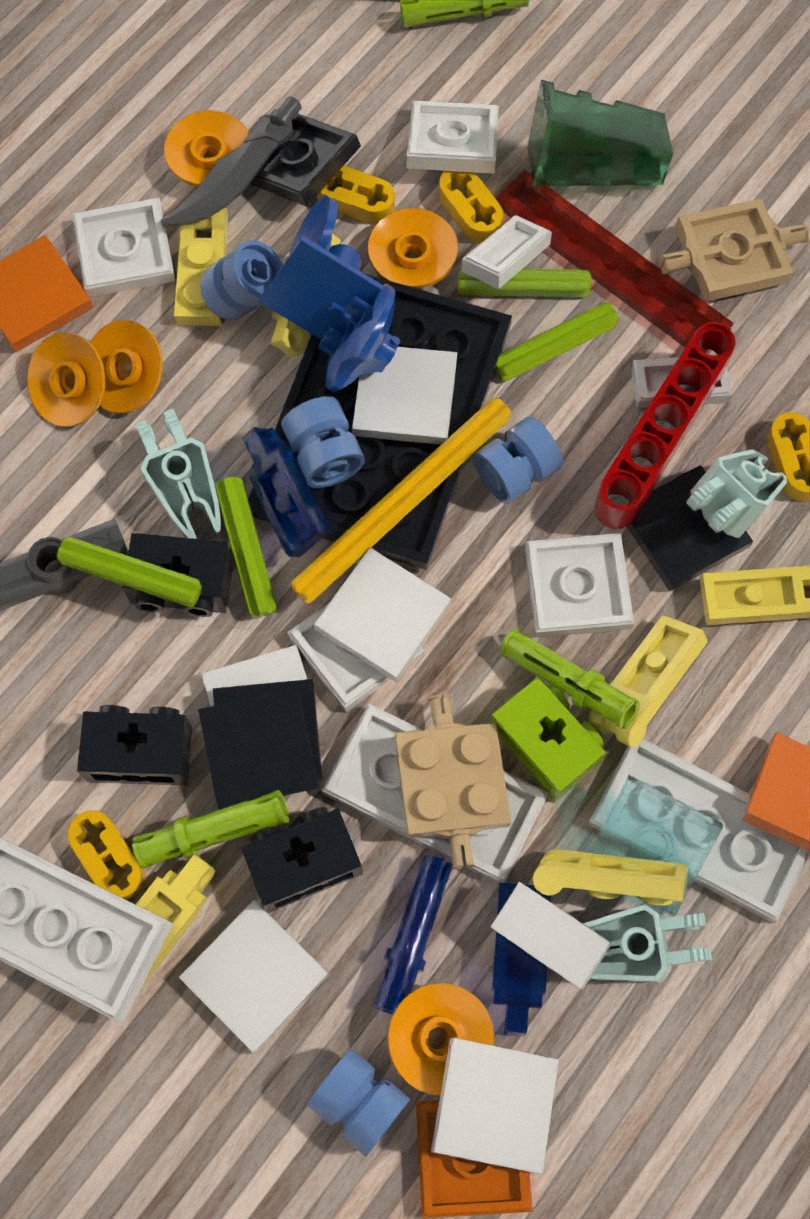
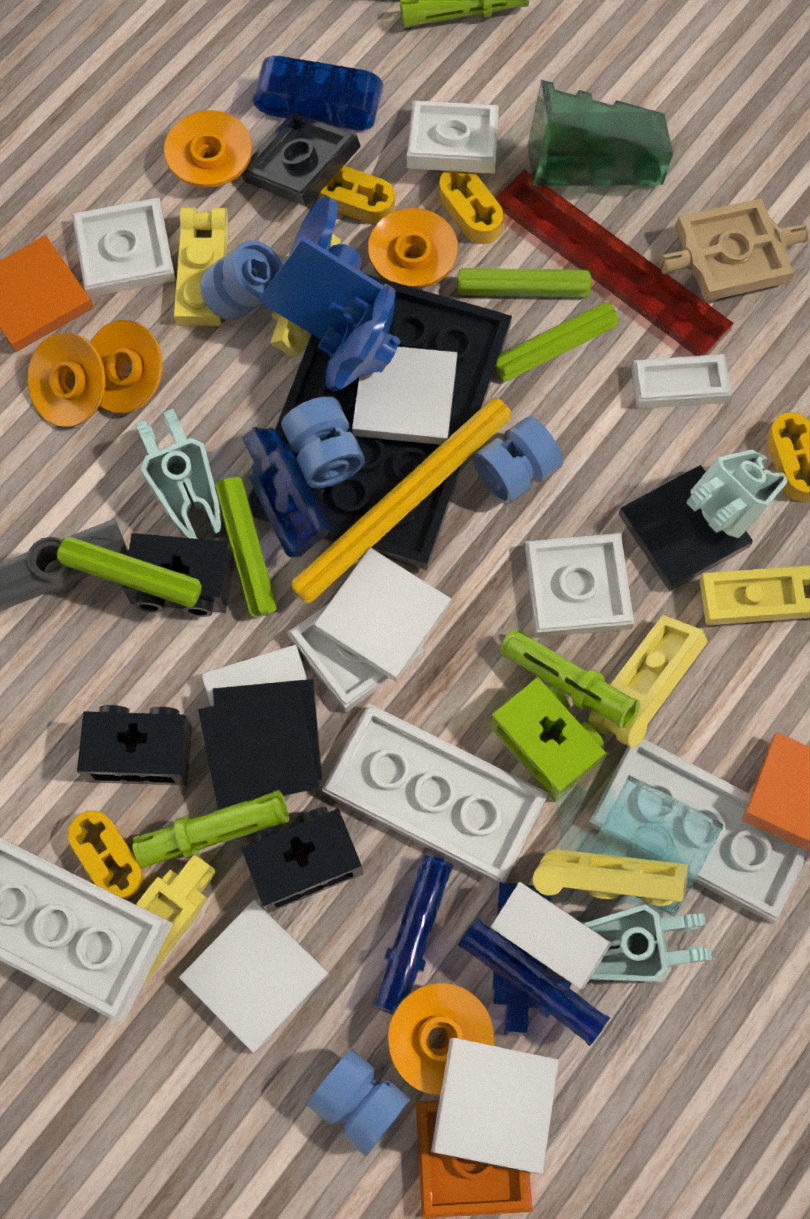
dark grey sword [161,96,302,227] -> none
tan plate [394,694,511,870] -> none
white tile [462,215,552,289] -> none
red beam [594,322,736,529] -> none
none -> clear blue beam [252,55,384,131]
none -> clear blue pin [457,918,610,1046]

